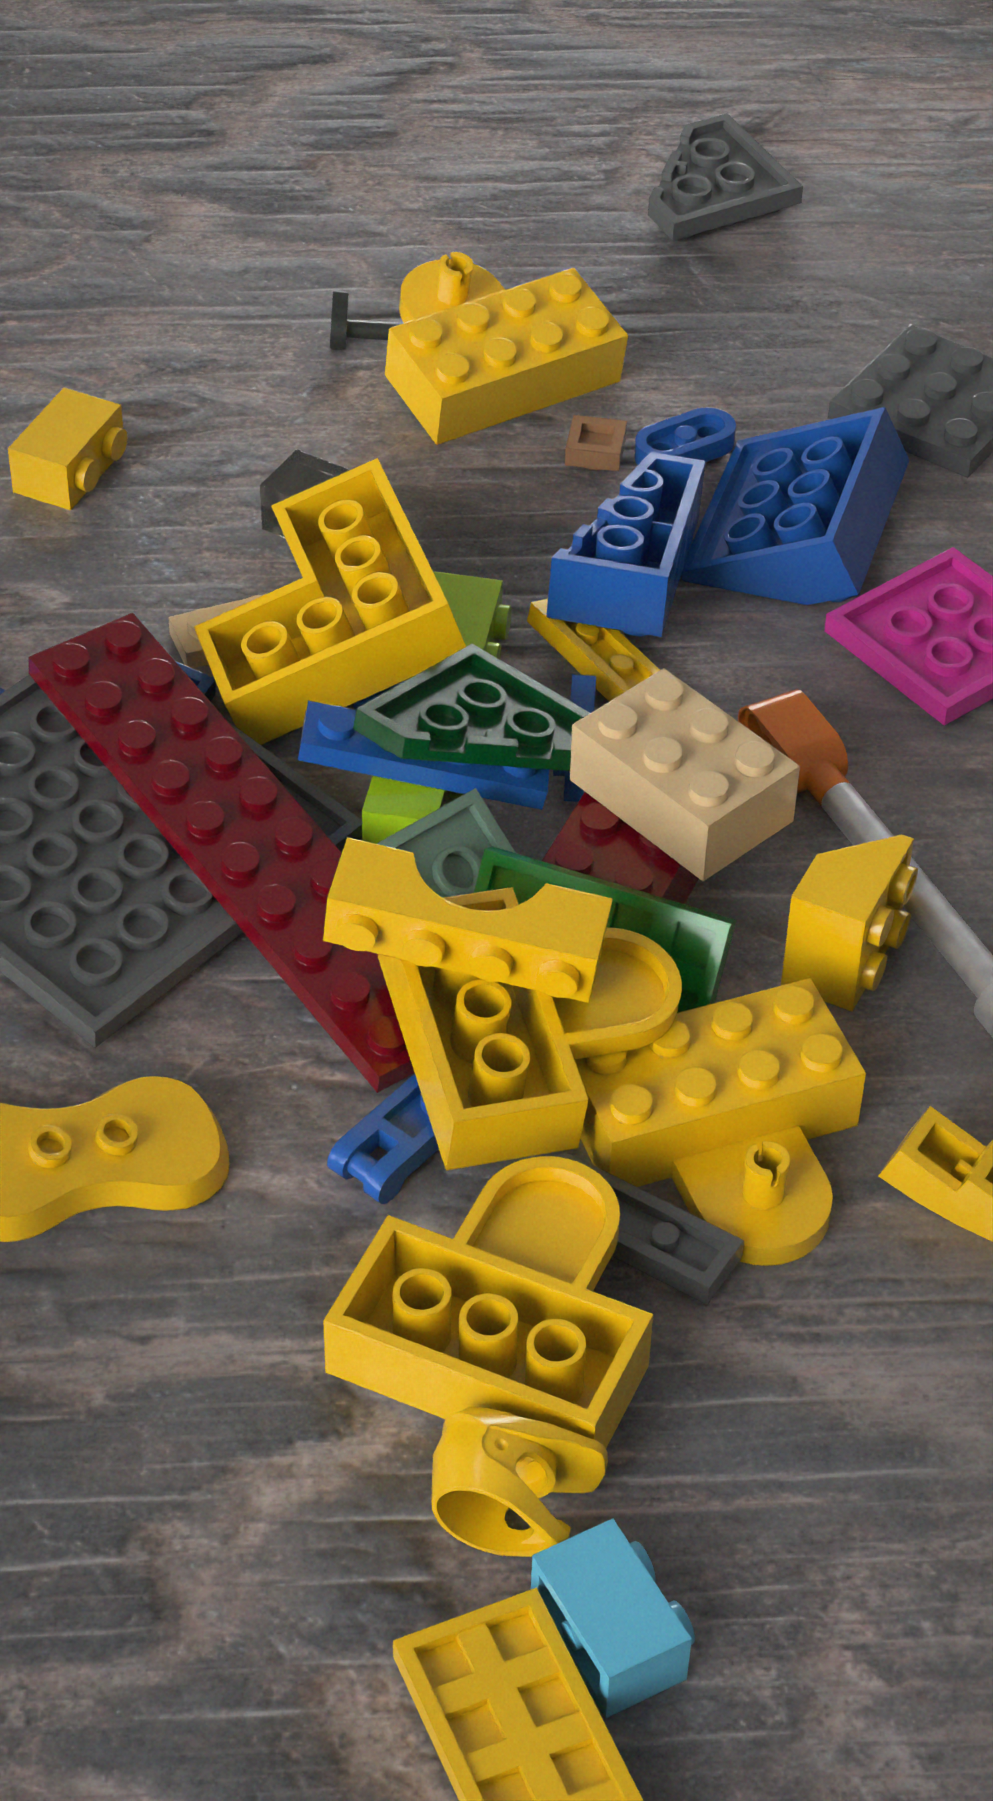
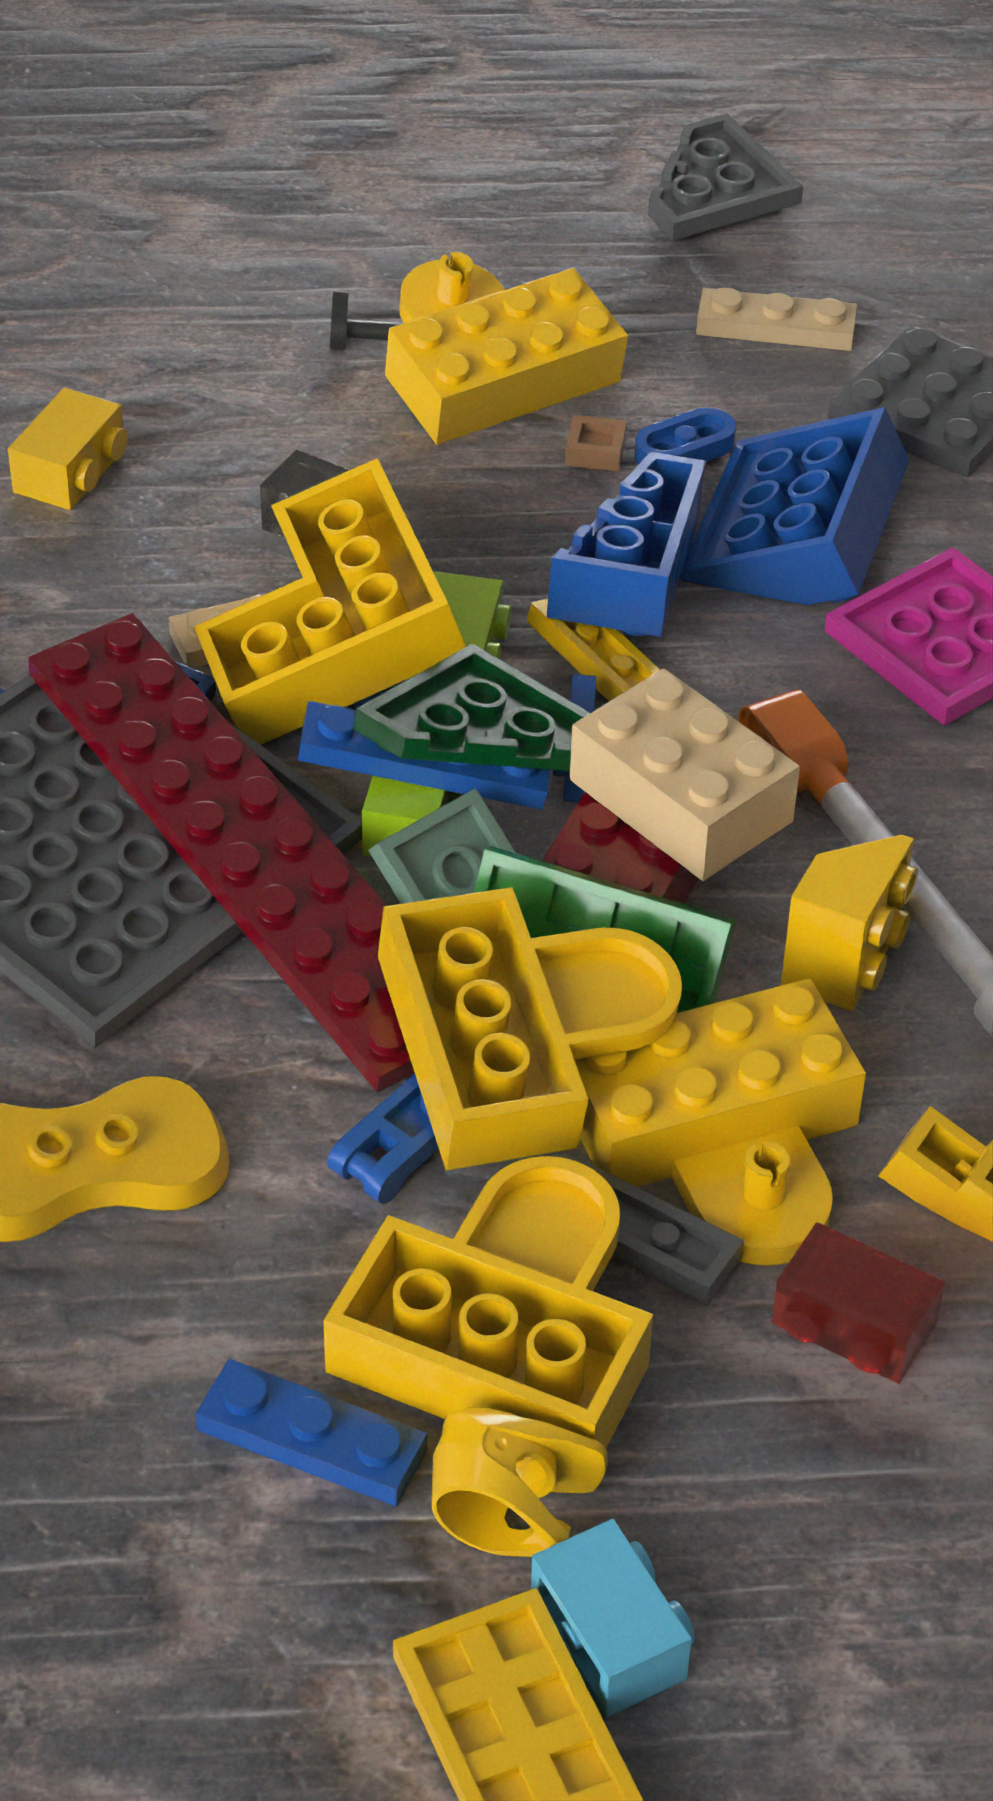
yellow arch [323,837,613,1003] -> none
none -> blue plate [195,1358,427,1507]
none -> tan plate [696,288,857,351]
none -> clear red brick [772,1222,945,1384]

